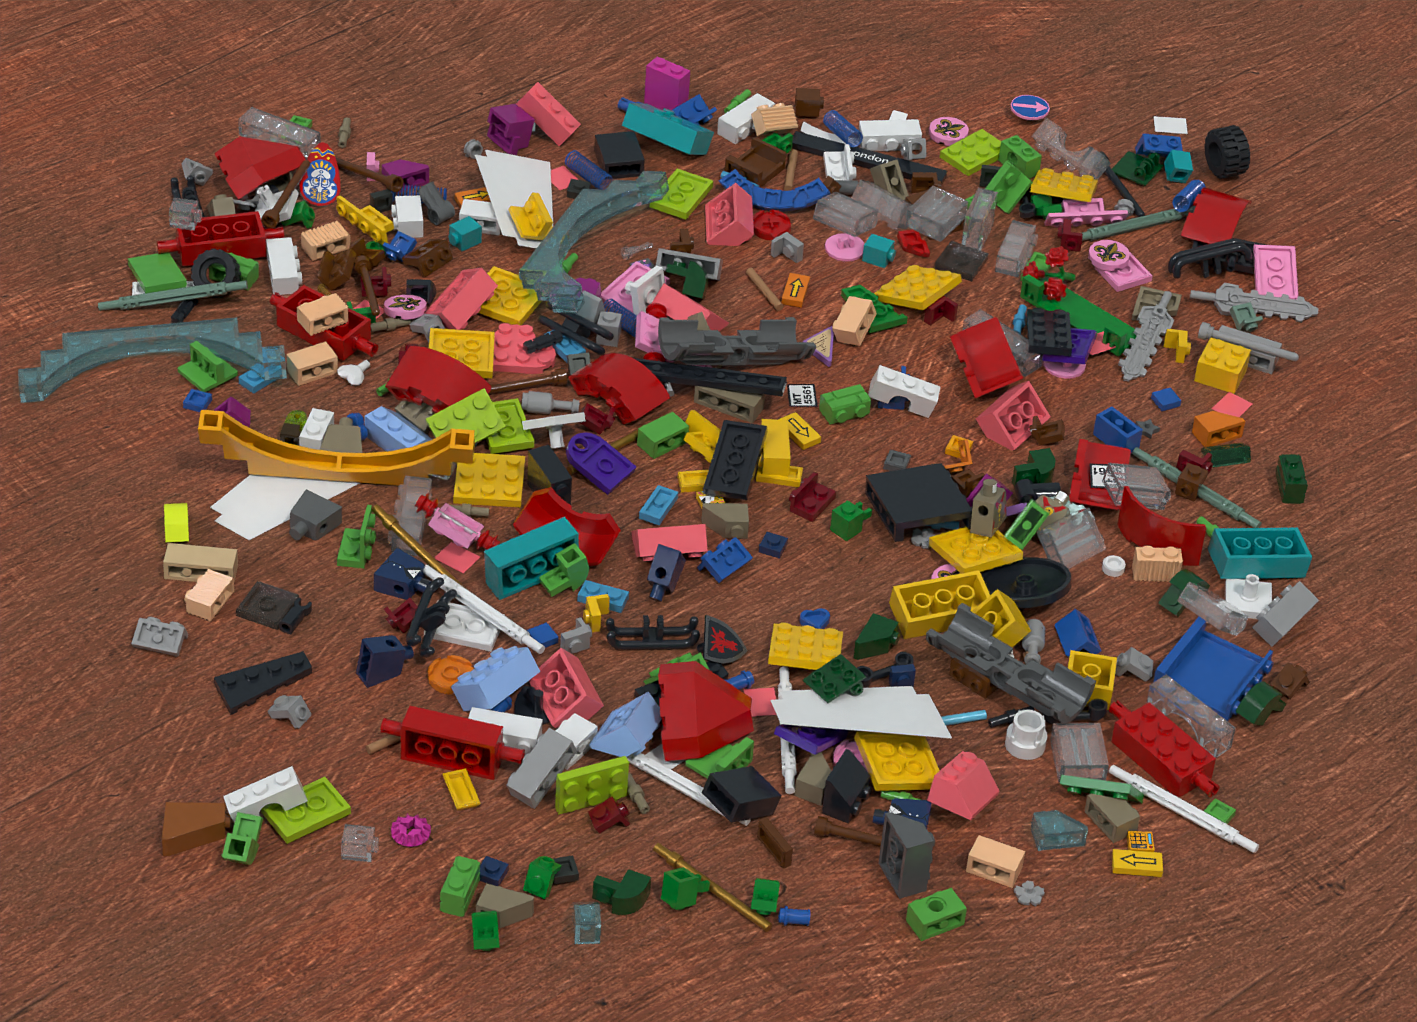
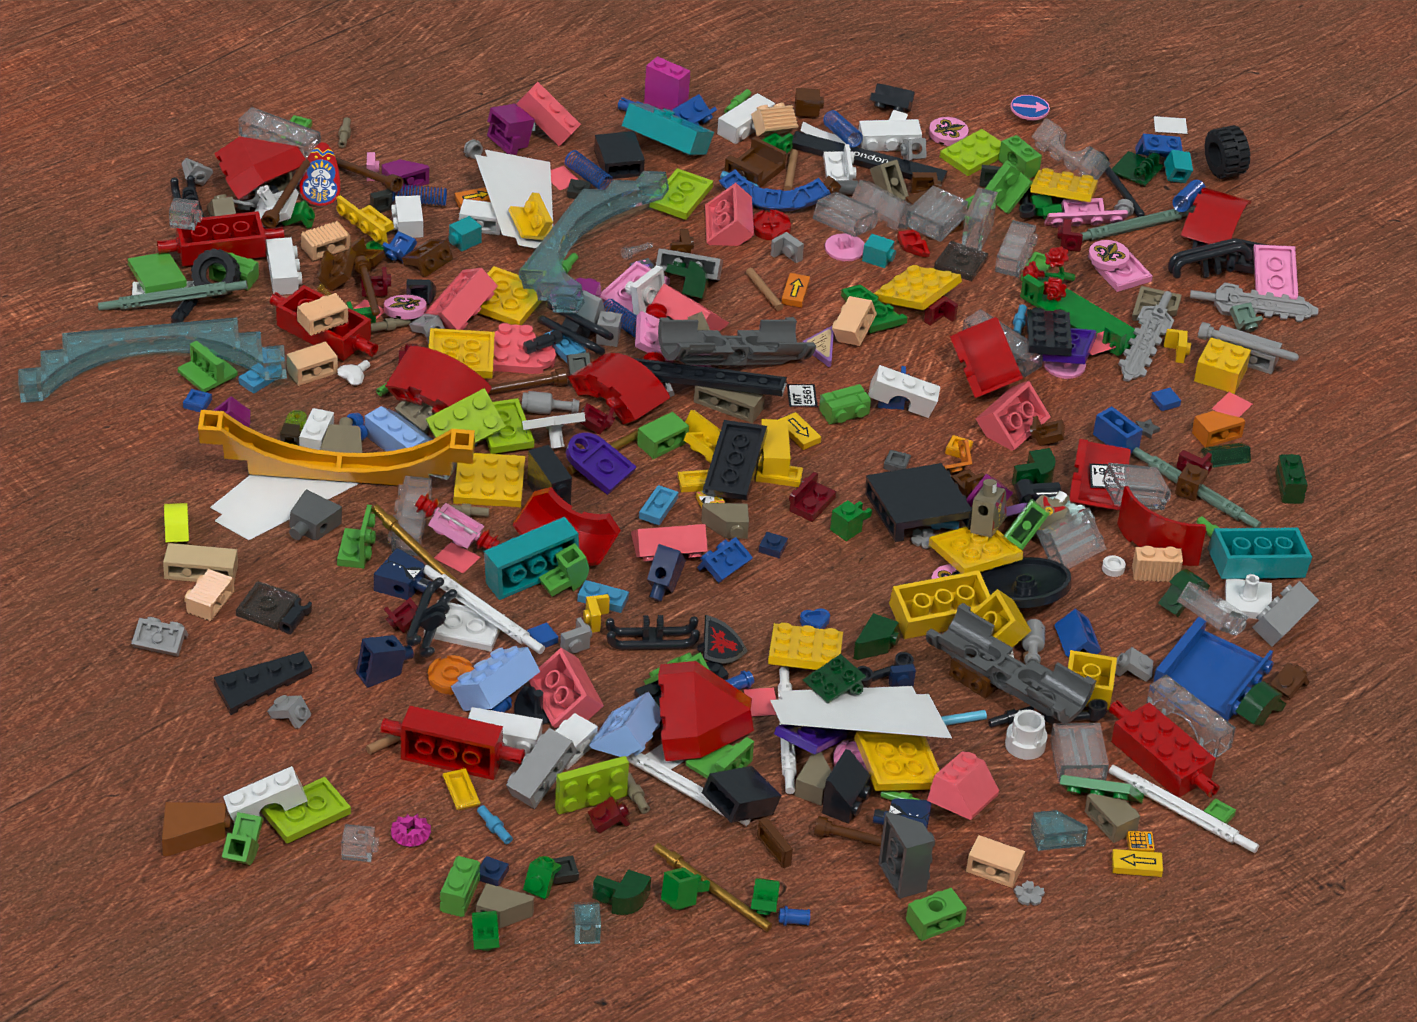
dark grey piece [417,182,455,225] -> none
none -> dark azure bar [477,805,513,844]
none -> black bracket [870,83,915,113]

